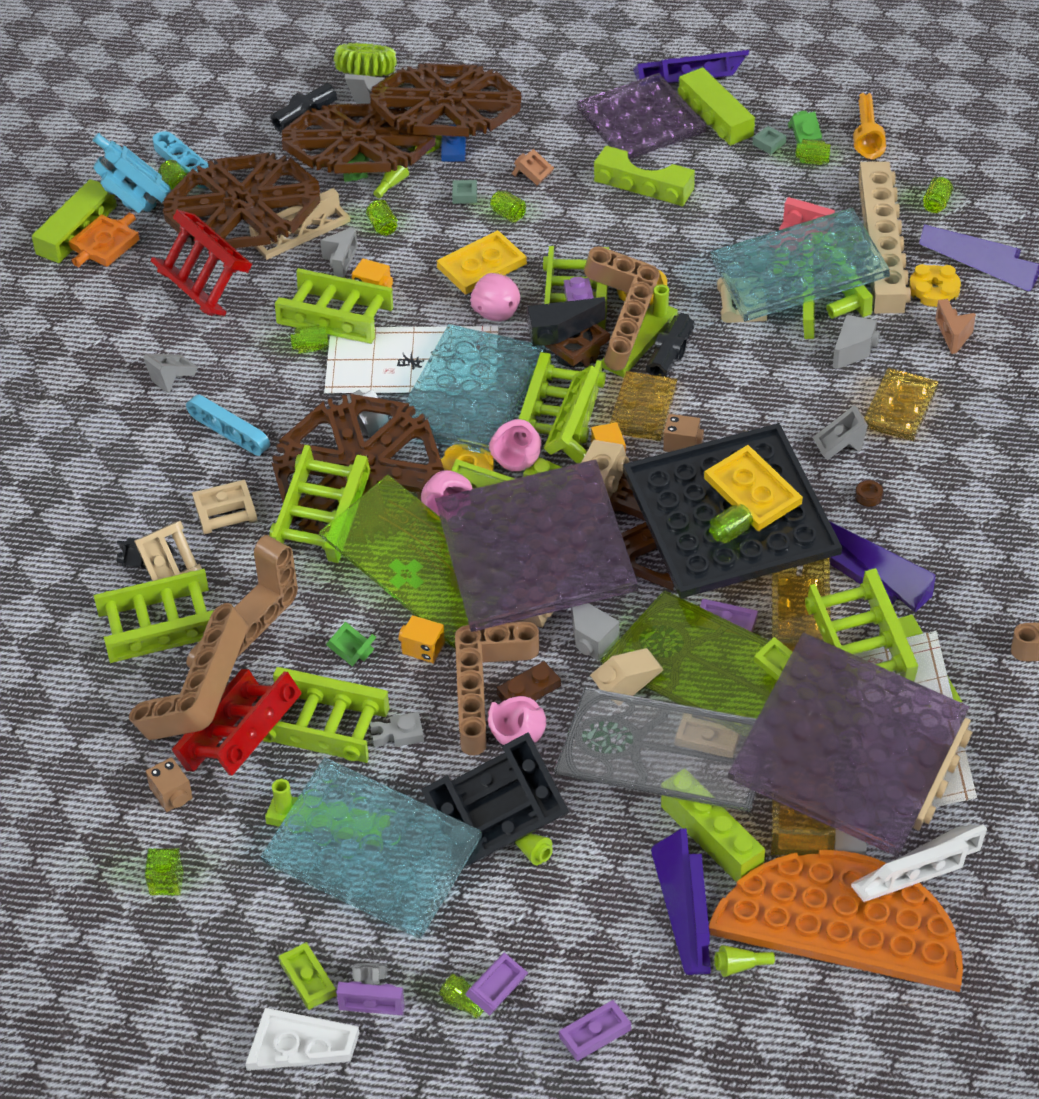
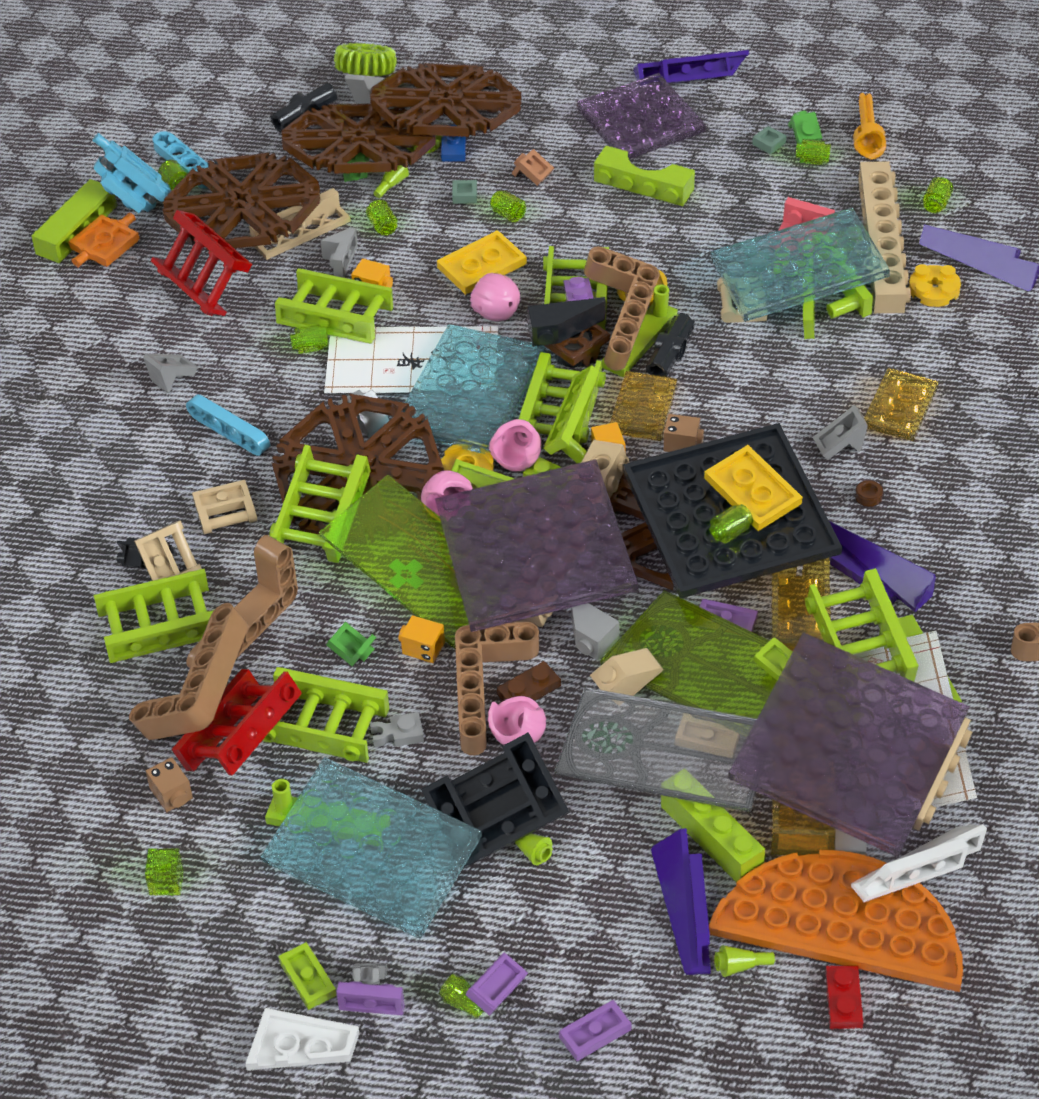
lime brick [678,67,755,146] -> none
light grey slope [833,315,880,369] -> none
nougat slope [935,299,976,354] -> none
none -> red plate [825,966,863,1029]

